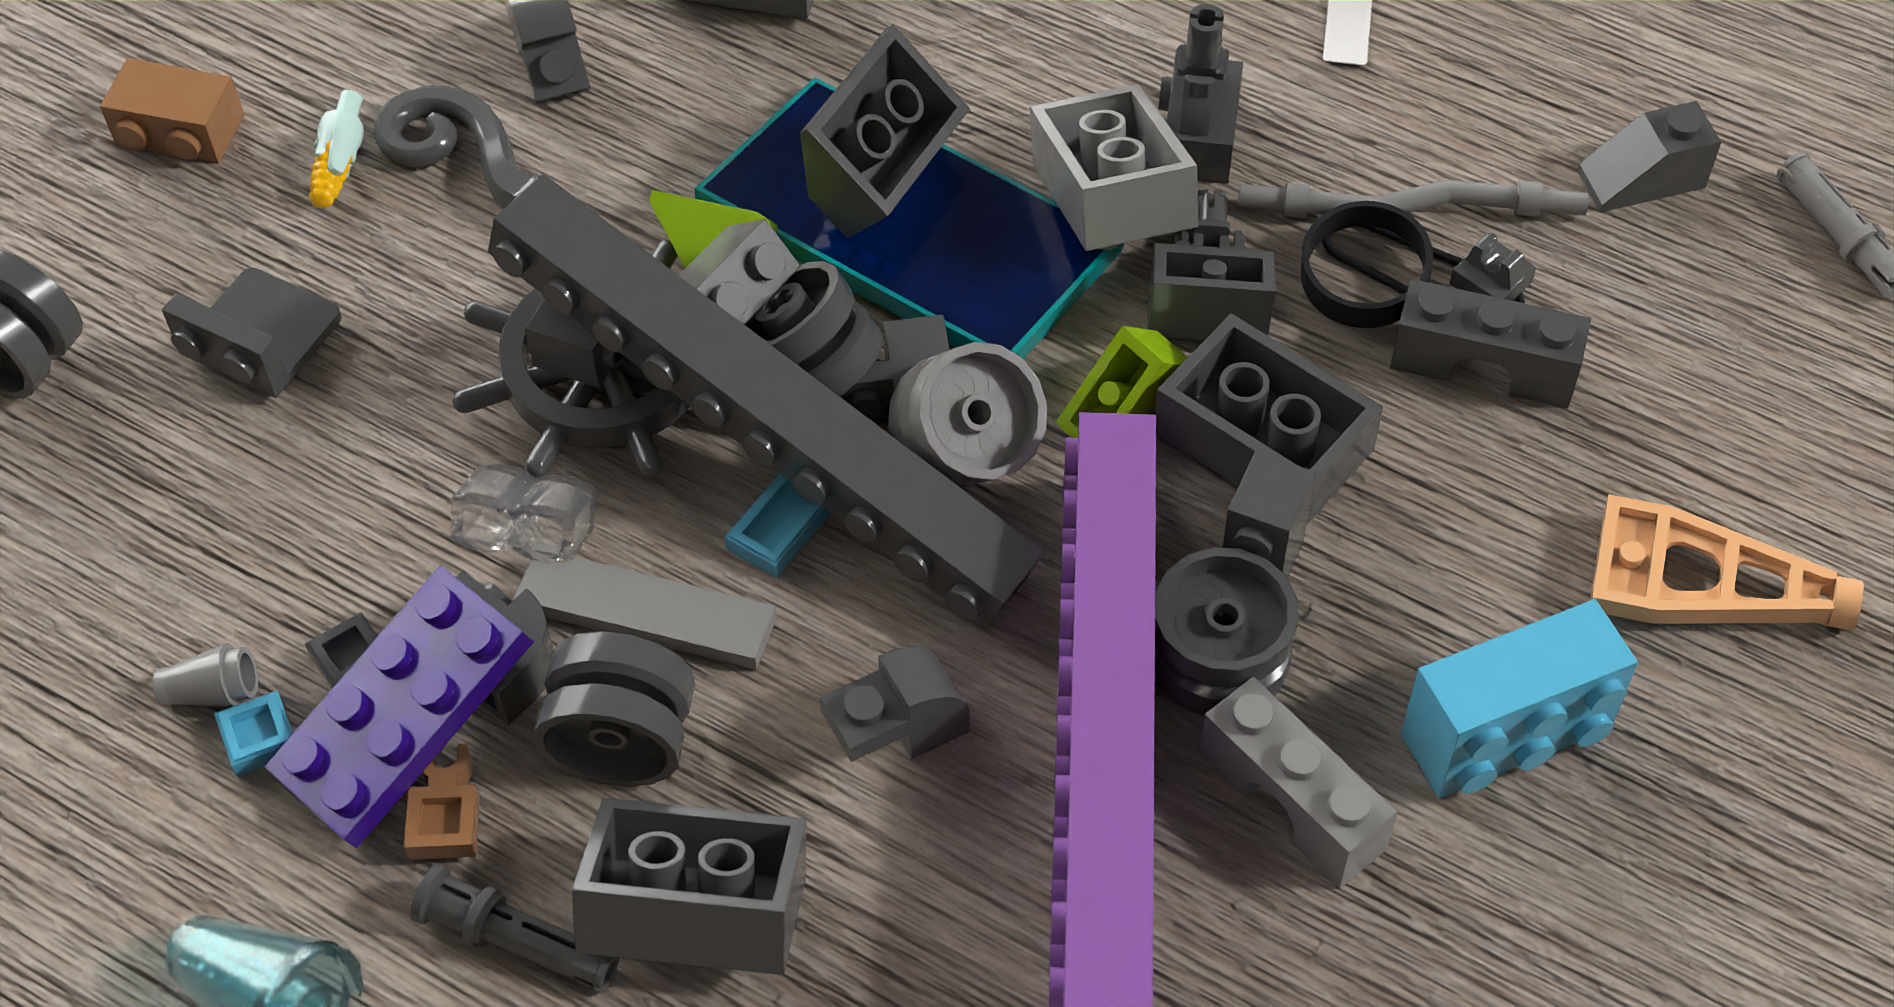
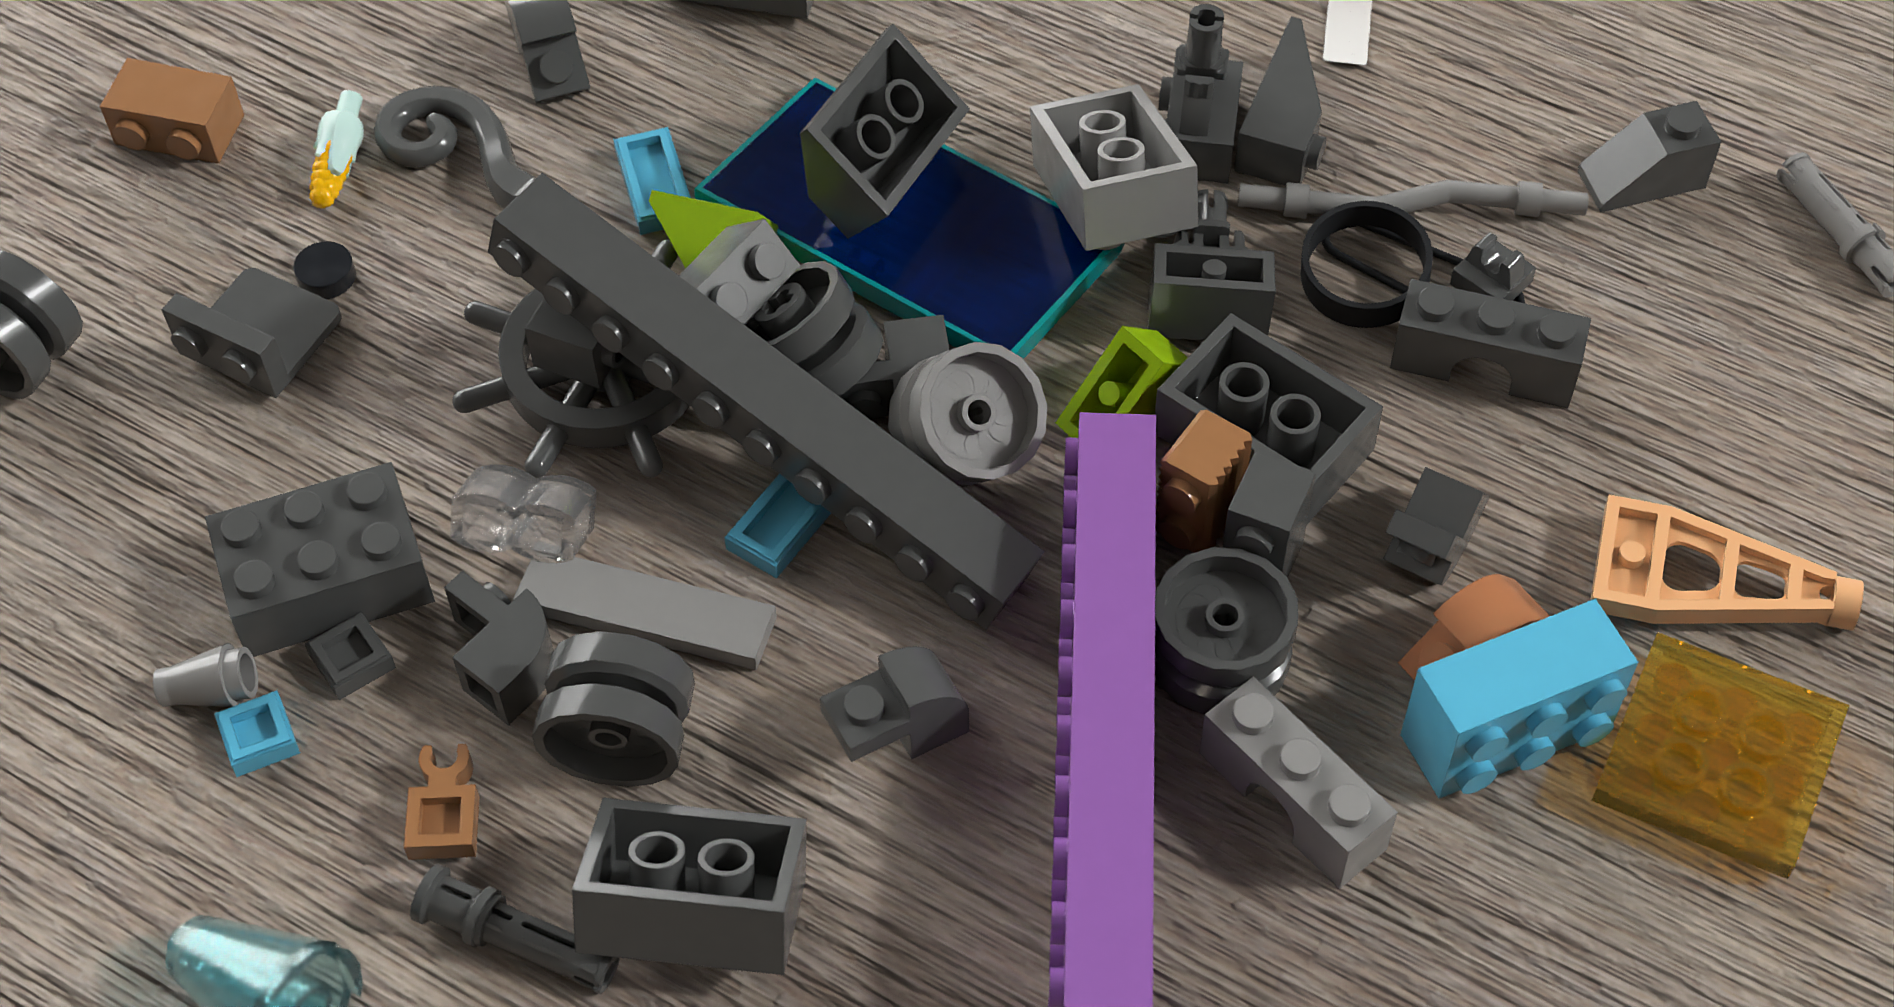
plate [264,565,534,848] -> none
none -> dark grey brick [205,462,435,657]
none -> black tile [293,241,356,299]
none -> medium azure tile [613,127,691,235]
none -> medium nougat brick [1156,409,1252,553]
none -> dark grey slope [1234,16,1327,186]
none -> dark grey brick [1383,467,1490,585]
none -> nougat brick [1398,574,1550,681]
none -> clear yellow plate [1591,632,1849,879]

